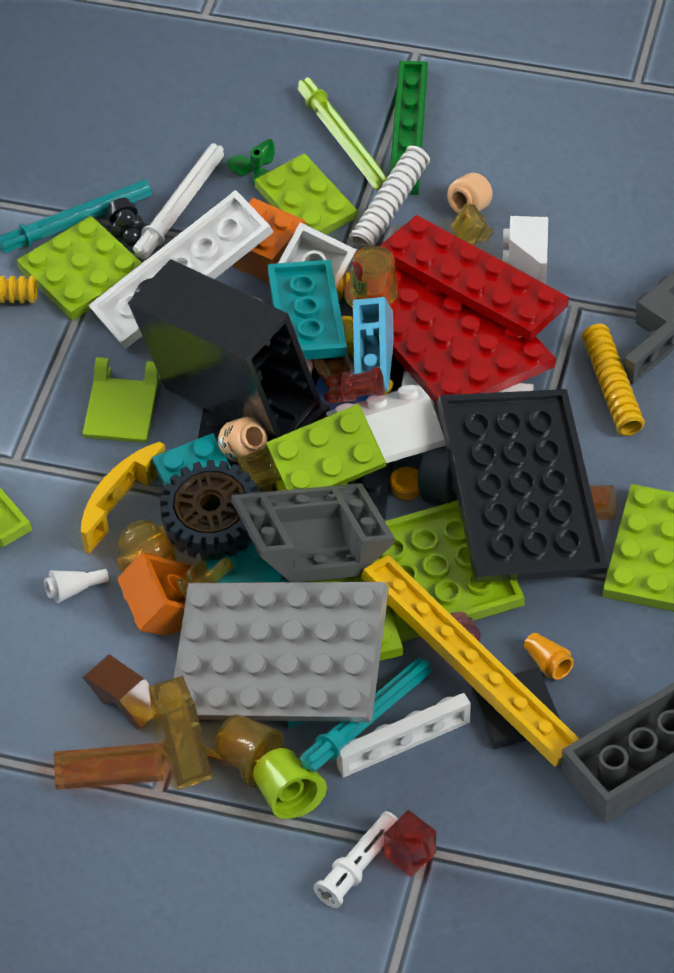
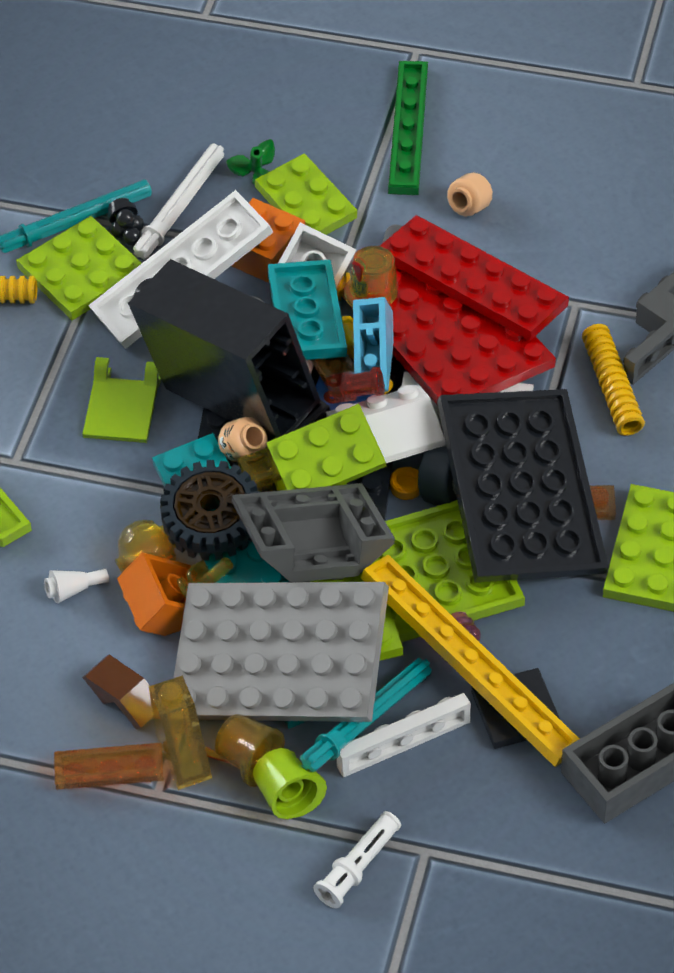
yellow slope [81,442,166,554] -> none
lime axle [298,77,387,190] -> none
white piece [350,145,430,251] -> none
clear red brick [384,810,436,877] -> none
clear yellow tile [451,204,494,246] -> none
white slope [503,216,548,284] -> none
light orange cone [524,633,574,680] -> none

